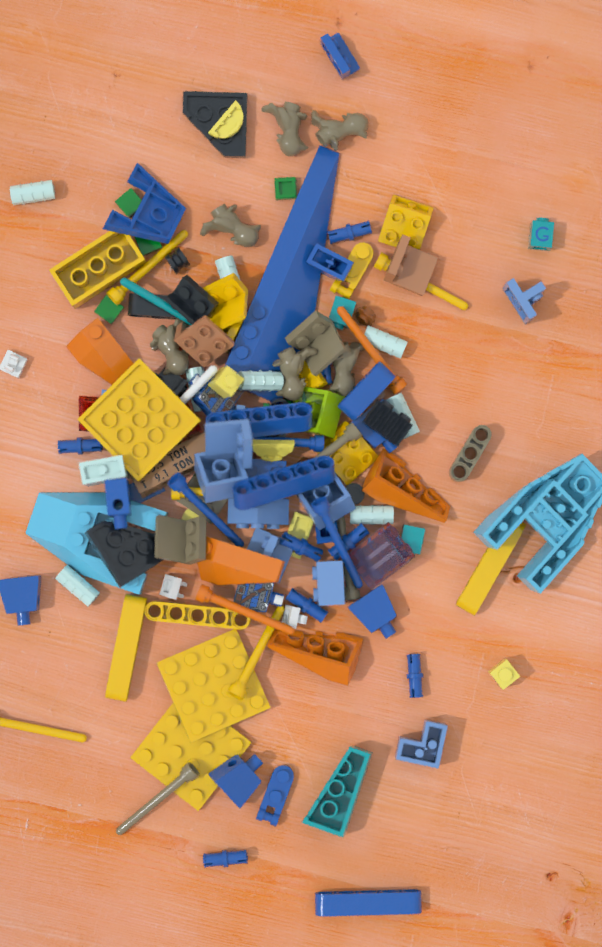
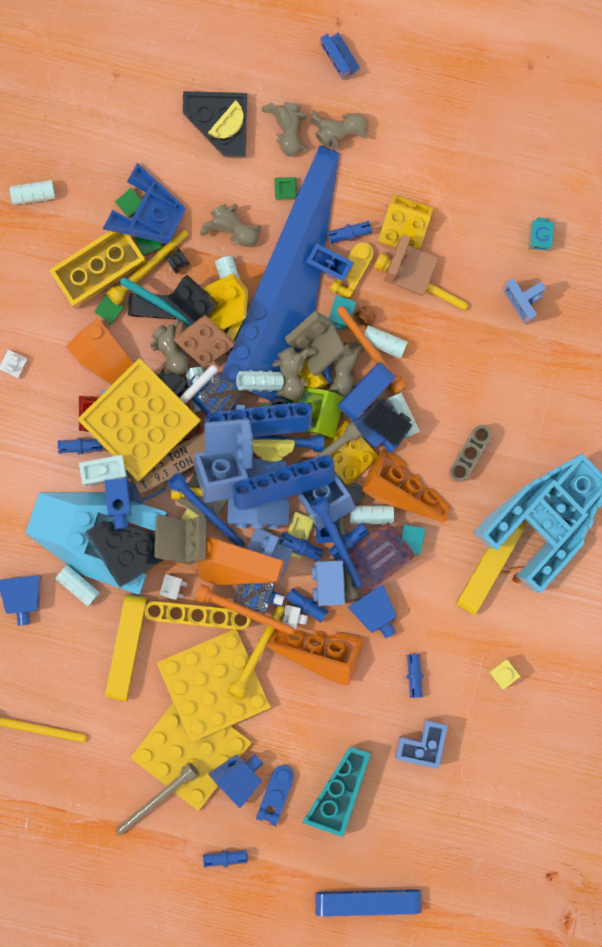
light yellow brick [208,366,244,398] -> none

